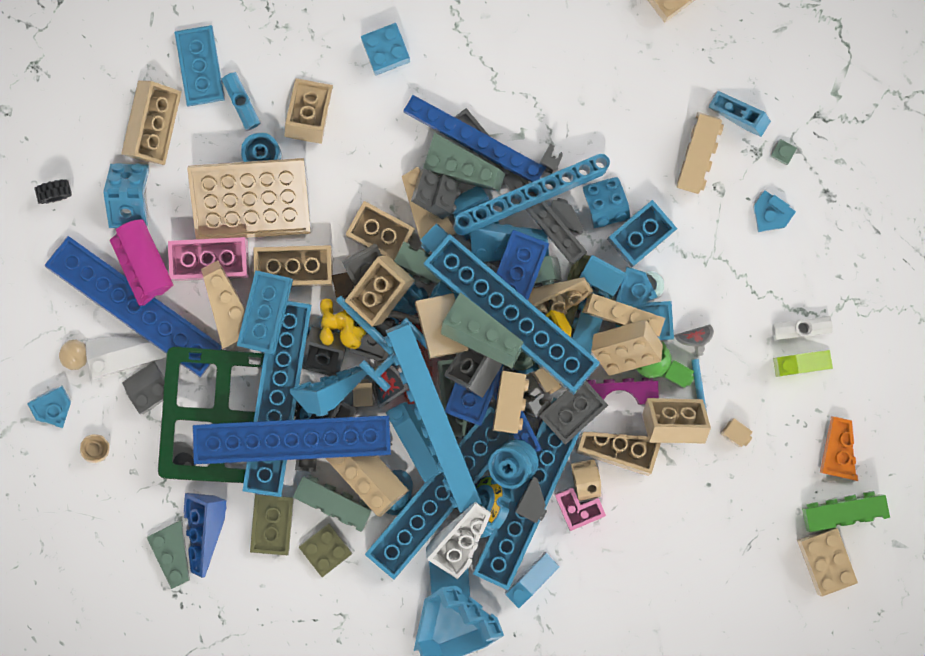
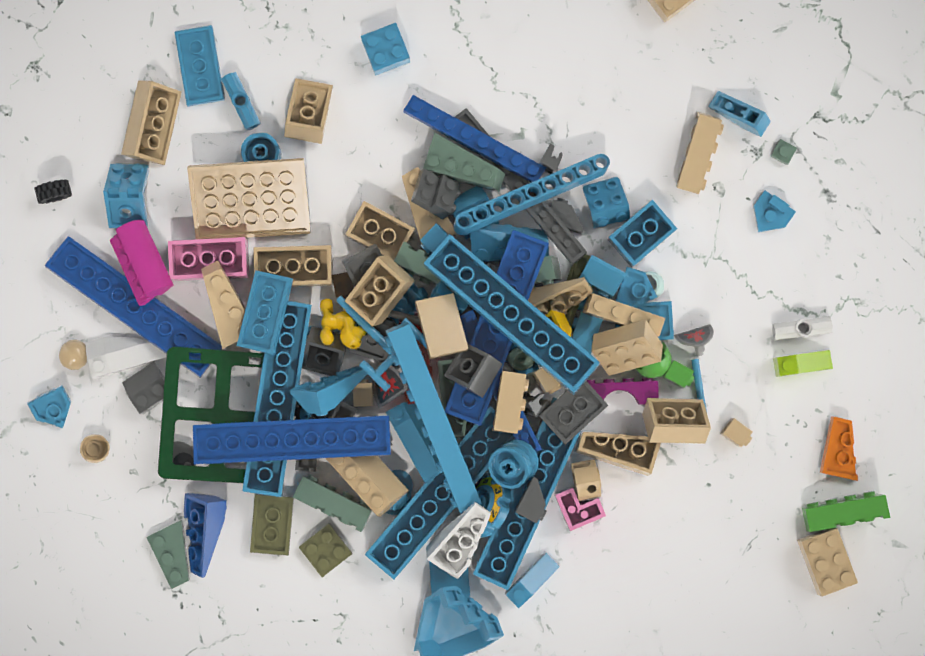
sand green wedge [441,292,523,368] -> none

